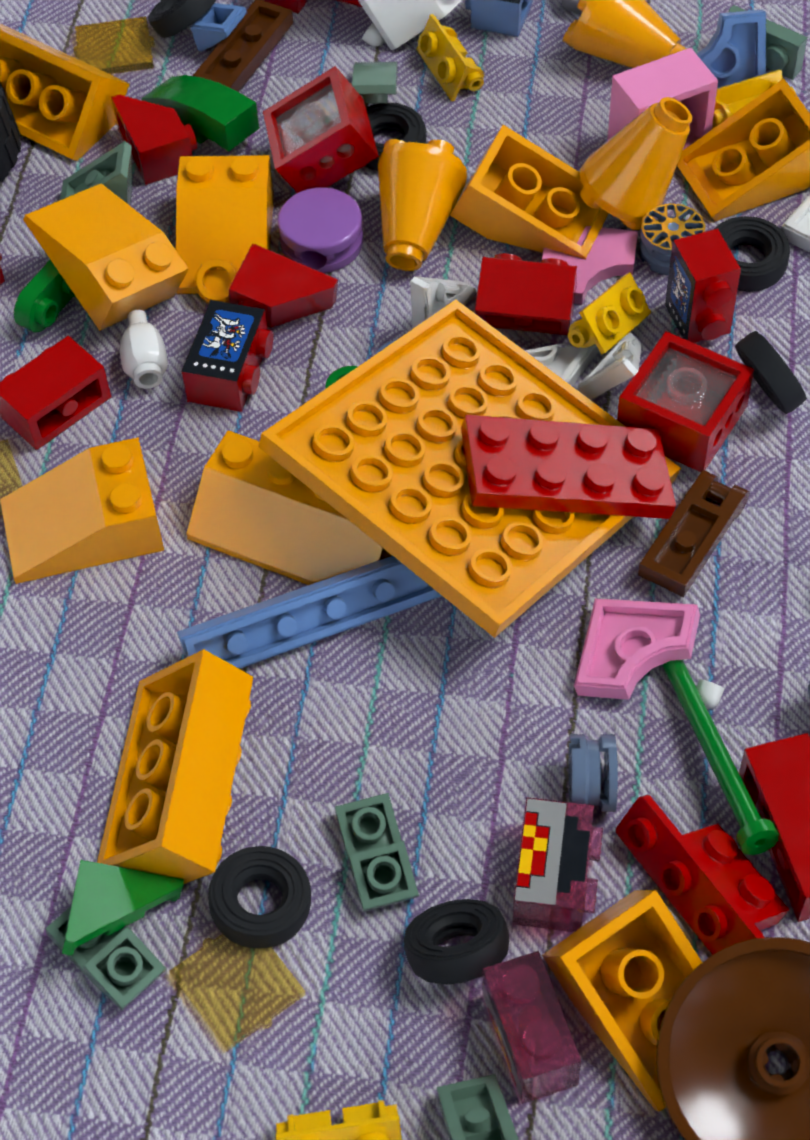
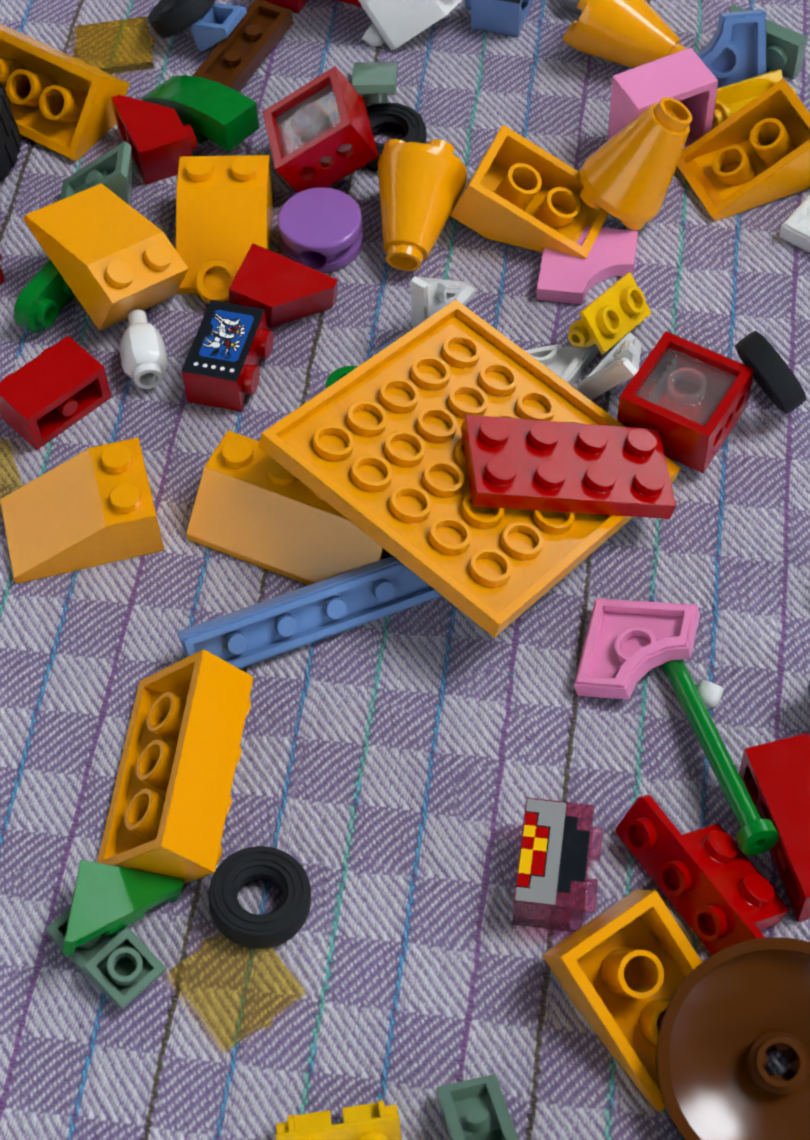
sand green slope [335,793,419,912] -> none
black tyre [404,899,509,985] -> none
yellow hinge [416,14,484,101] -> none
red brick [475,253,577,336] -> none
clear pink brick [482,951,581,1104] -> none
sand blue wheel [568,734,618,812] -> none
reddish brown plate [638,470,750,598] -> none
sand blue wheel [639,203,706,275] -> none
red brick [665,229,741,343] -> none
black tyre [714,216,790,292] -> none

